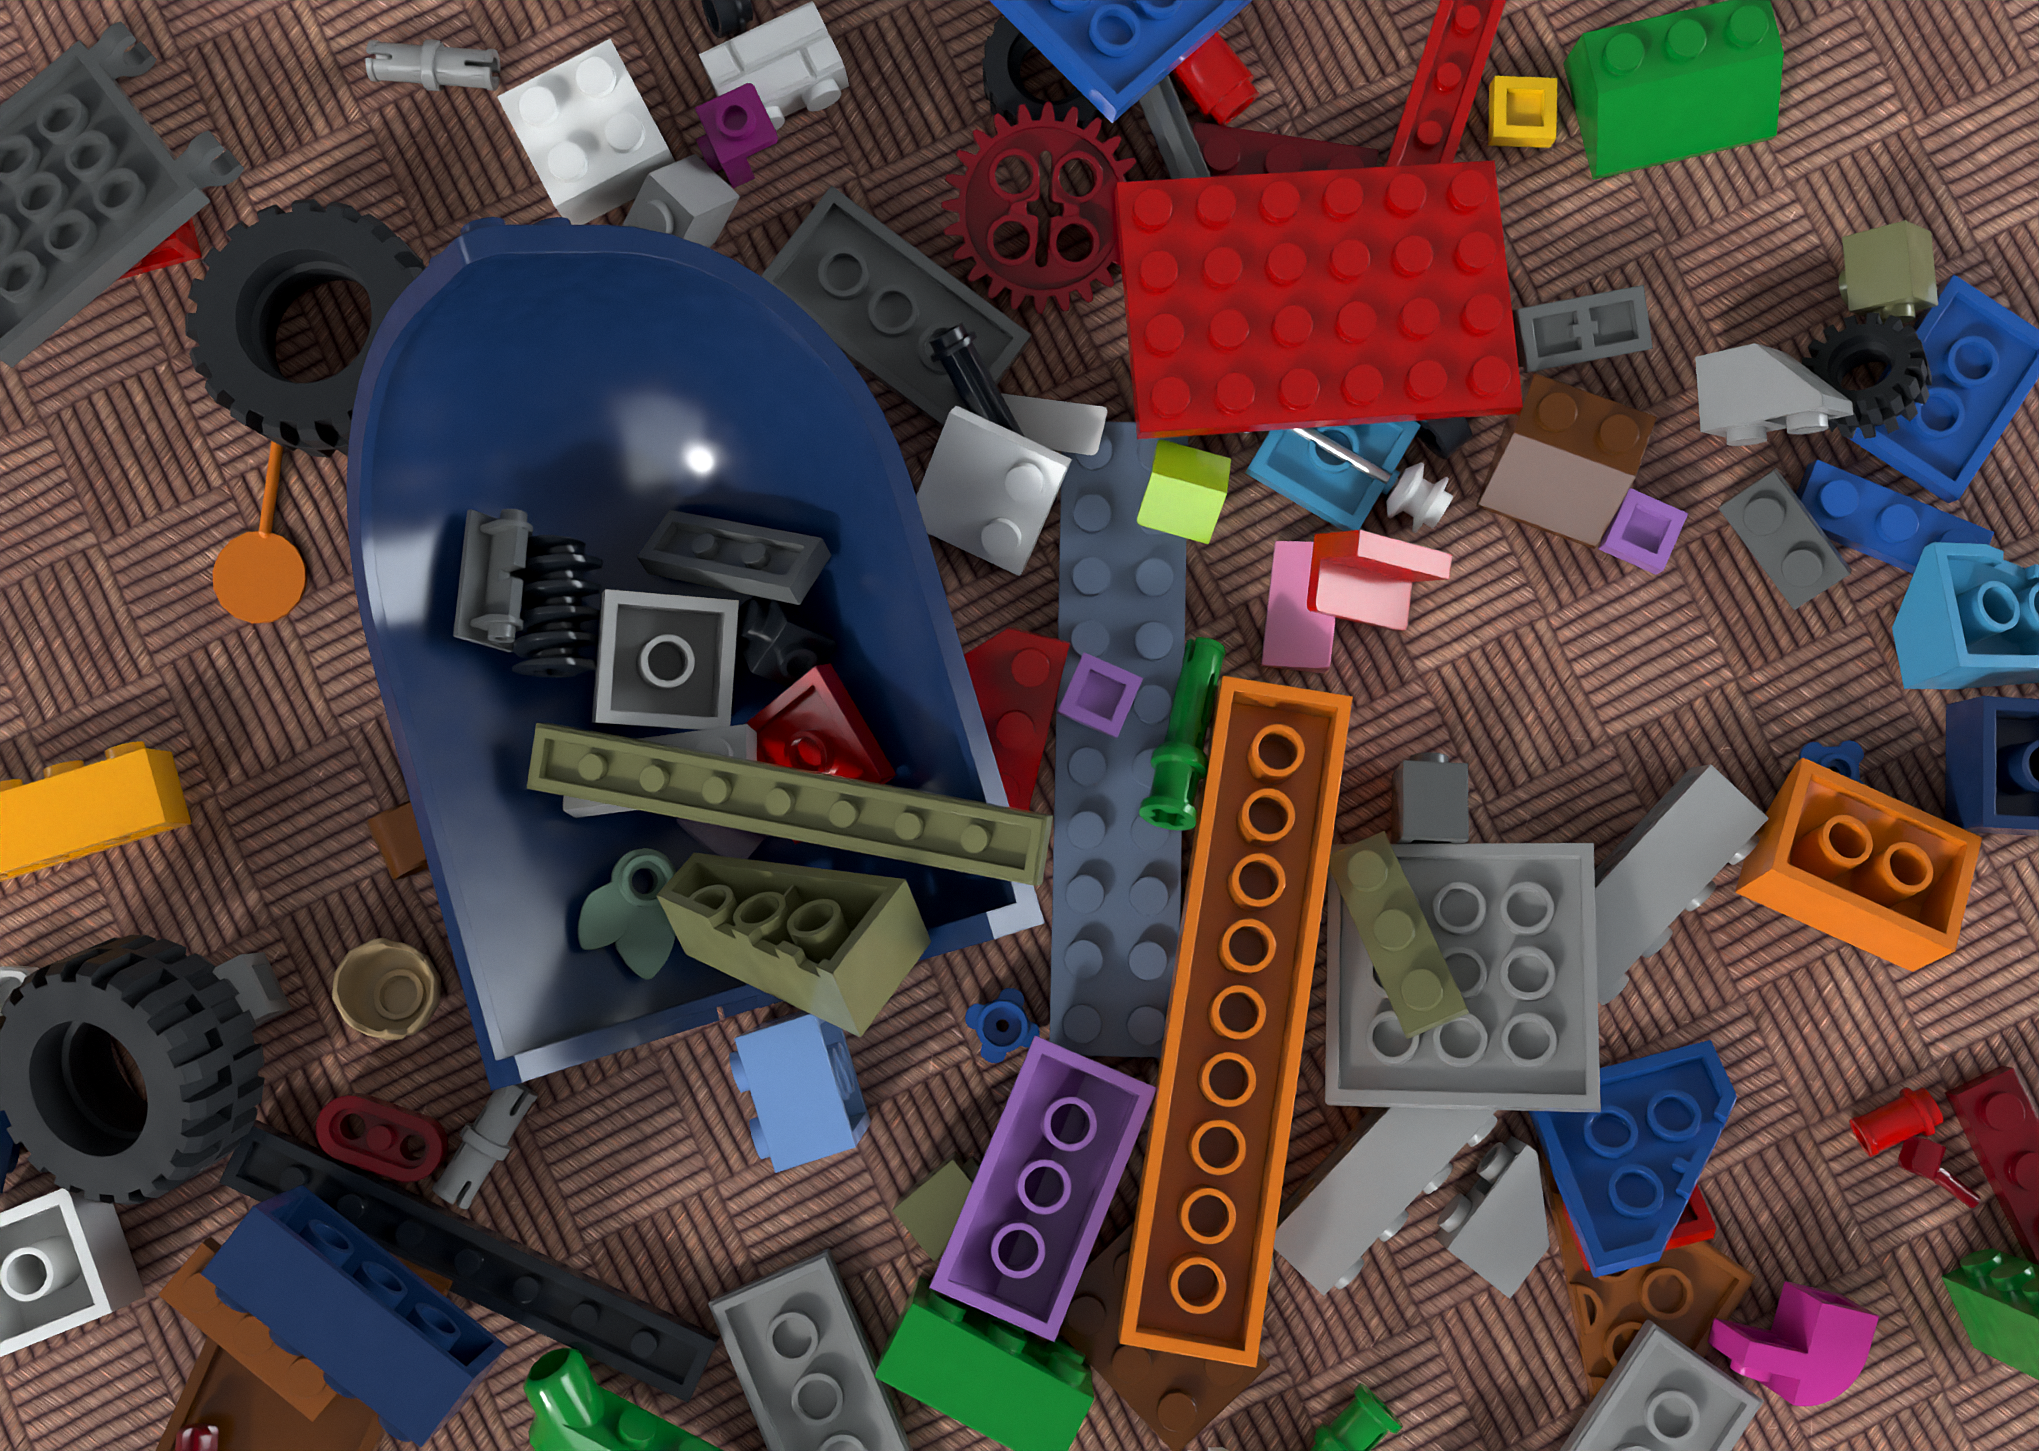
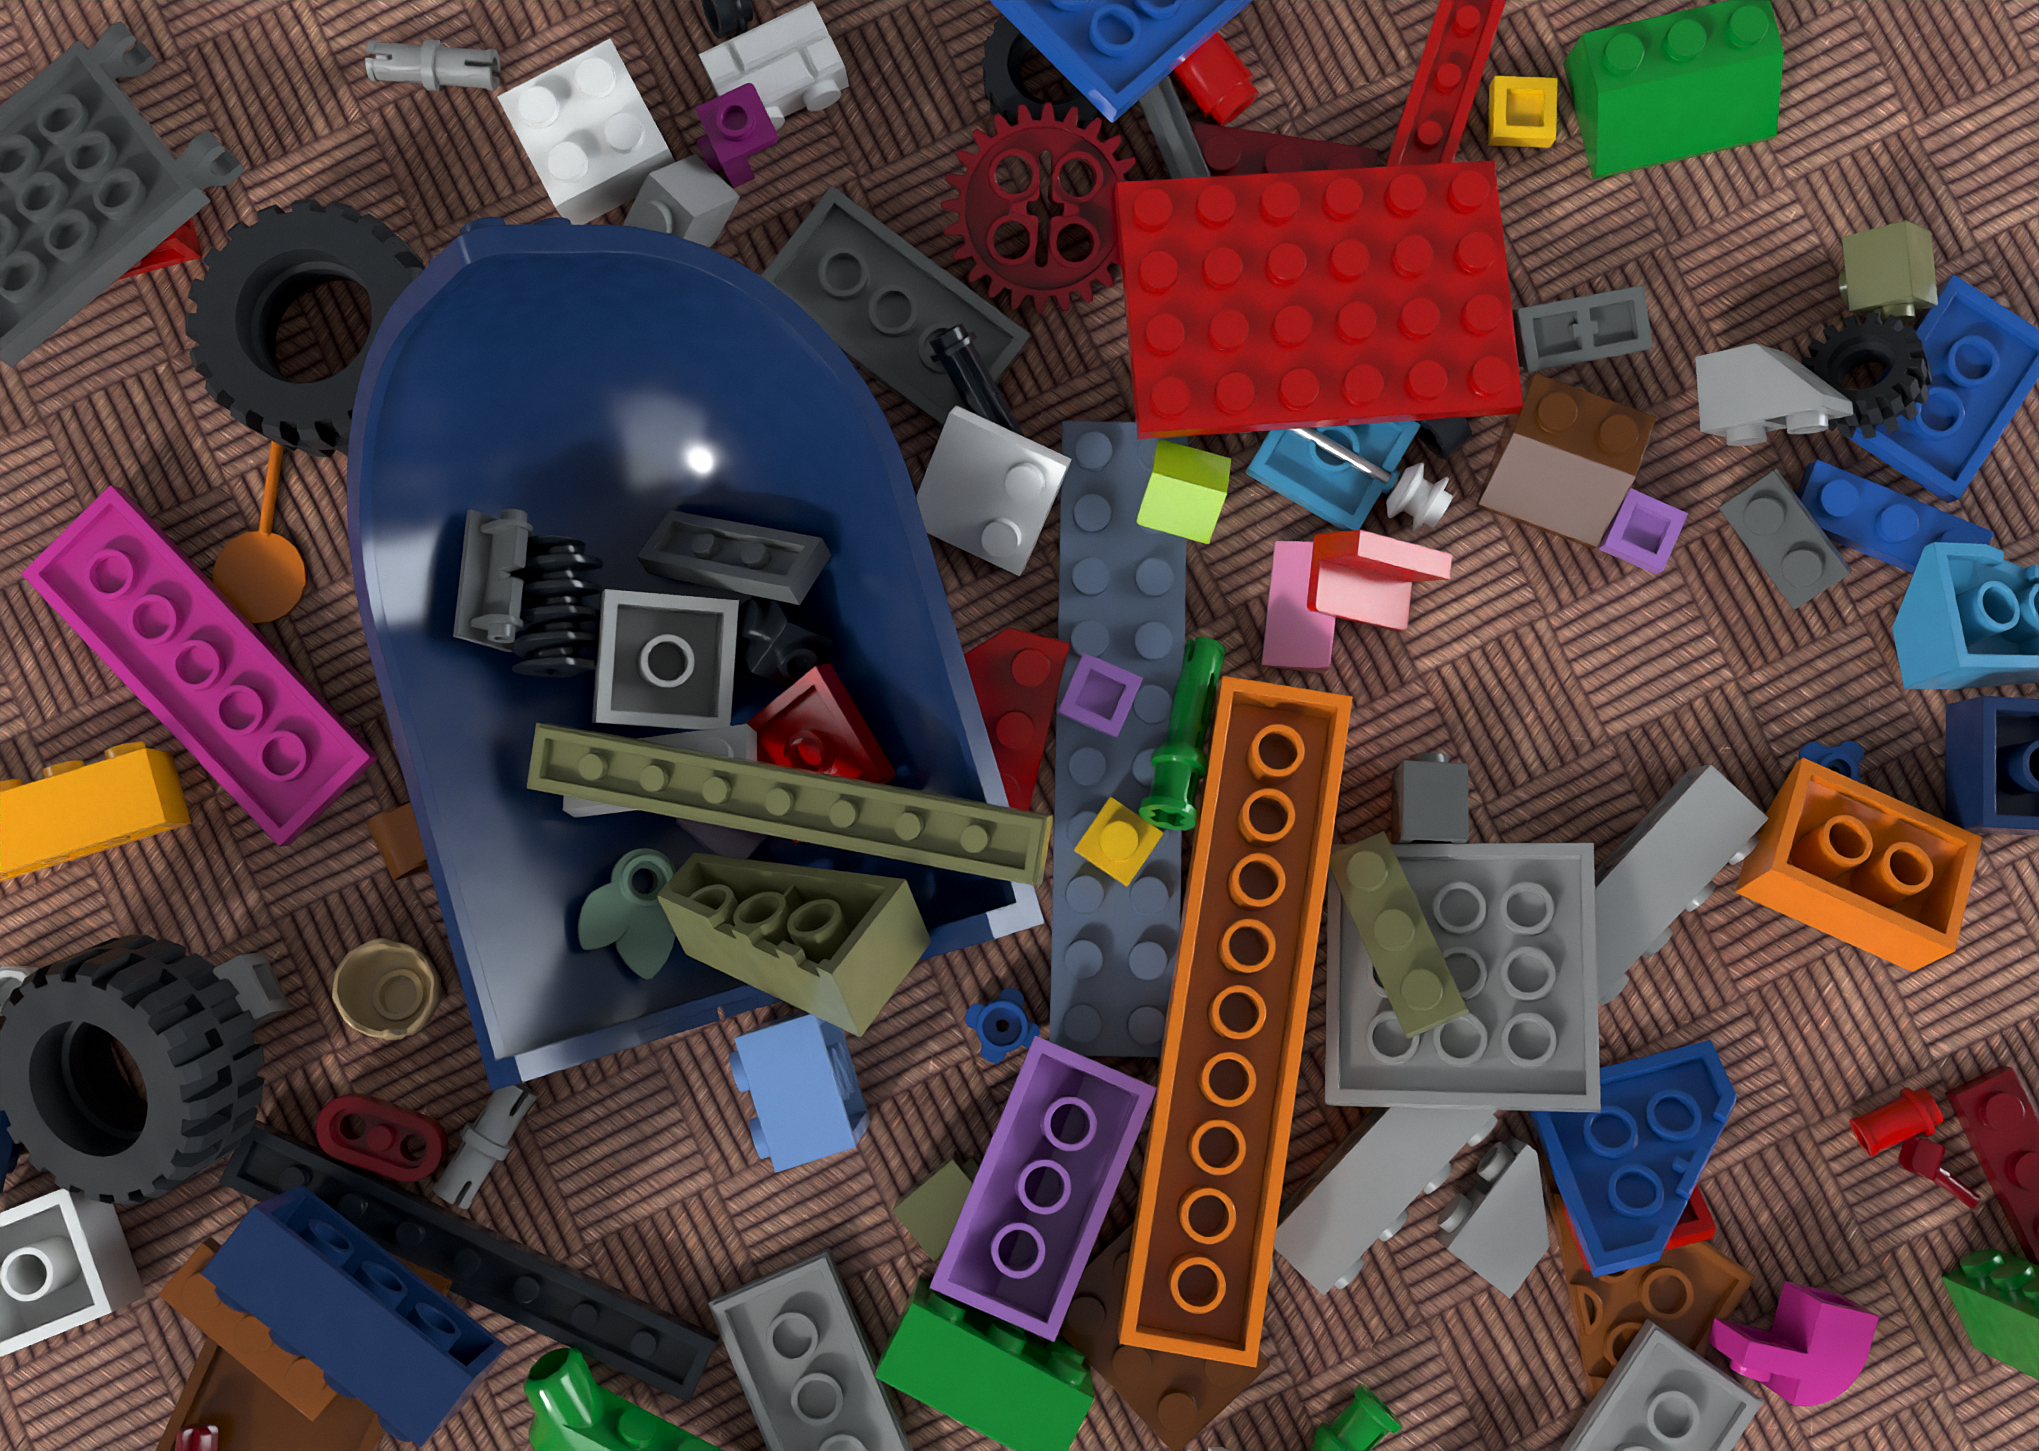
white sticker [1001,393,1107,455] -> none
none -> dark pink plate [21,485,379,847]
none -> yellow plate [1074,796,1164,887]

